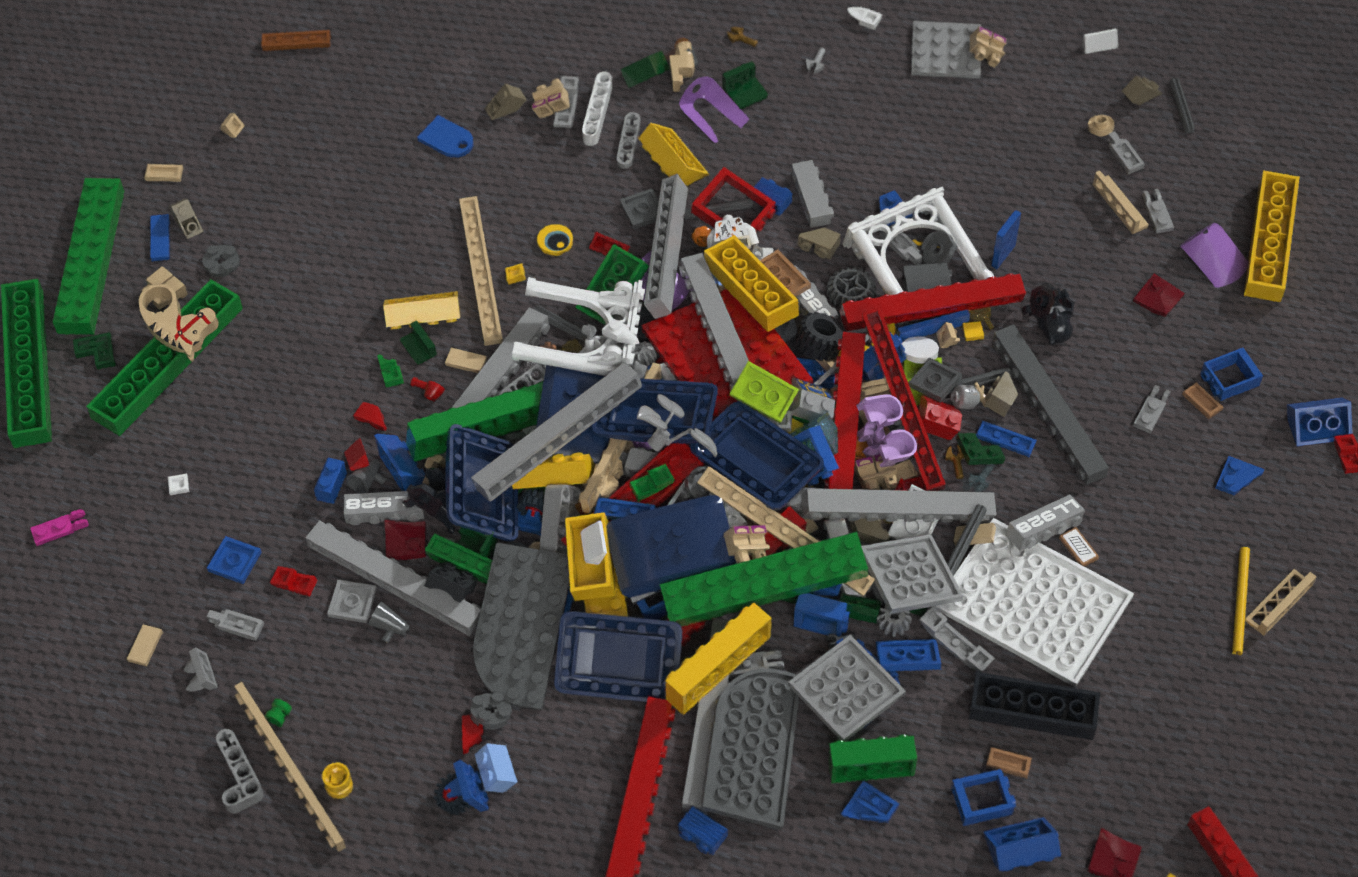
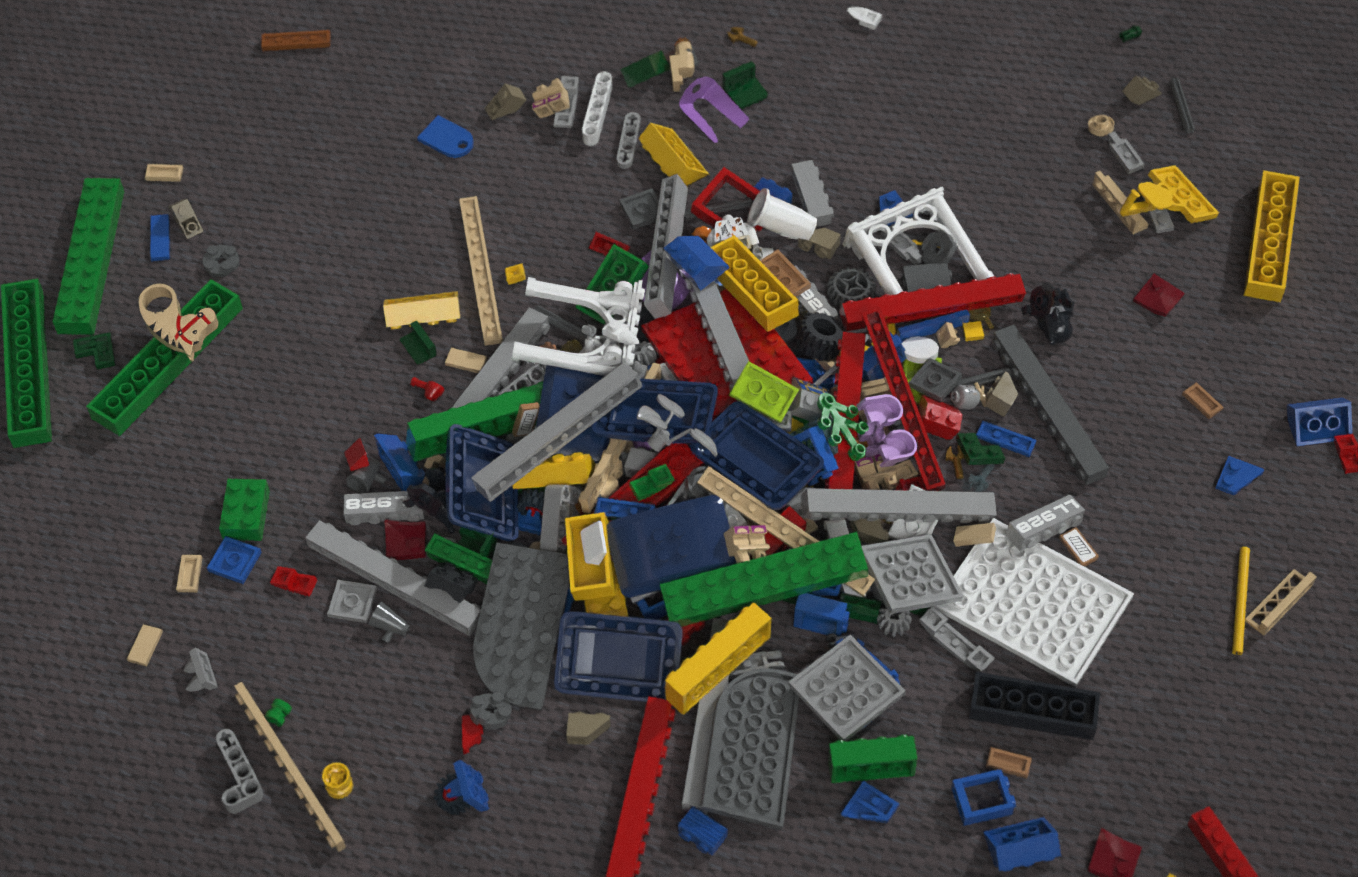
dark pink hinge [30,509,88,546] -> none
tan hips [141,266,188,310] -> none
white tile [168,474,189,495] -> none
light grey hinge [207,609,264,641] -> none
tan tile [220,113,245,138] -> none
blue brick [314,458,347,504] -> none
red slope [353,402,387,431] -> none
green slope [377,355,404,388] -> none
light blue brick [474,744,517,792] -> none
tile [537,224,573,256] -> none
light grey bar [806,48,825,74] -> none
blue tile [876,639,941,671] -> none
light grey plate [911,21,981,79] -> none
dark grey axle [947,504,987,575] -> none
tan hips [970,26,1006,67] -> none
blue tile [991,210,1021,269] -> none
white slope [1082,29,1118,54] -> none
light grey hinge [1133,385,1171,434] -> none
medium lavender piece [1180,223,1248,287] -> none
blue window [1201,348,1263,401] -> none
none -> tan tile [176,555,202,592]
none -> green brick [219,479,270,541]
none -> tile [512,402,540,437]
none -> dark tan slope [566,712,611,745]
none -> blue slope [664,236,730,291]
none -> white piece [747,188,817,240]
none -> green plant [817,393,869,461]
none -> dark green pin [1119,25,1142,43]
none -> yellow plate [1120,165,1219,223]

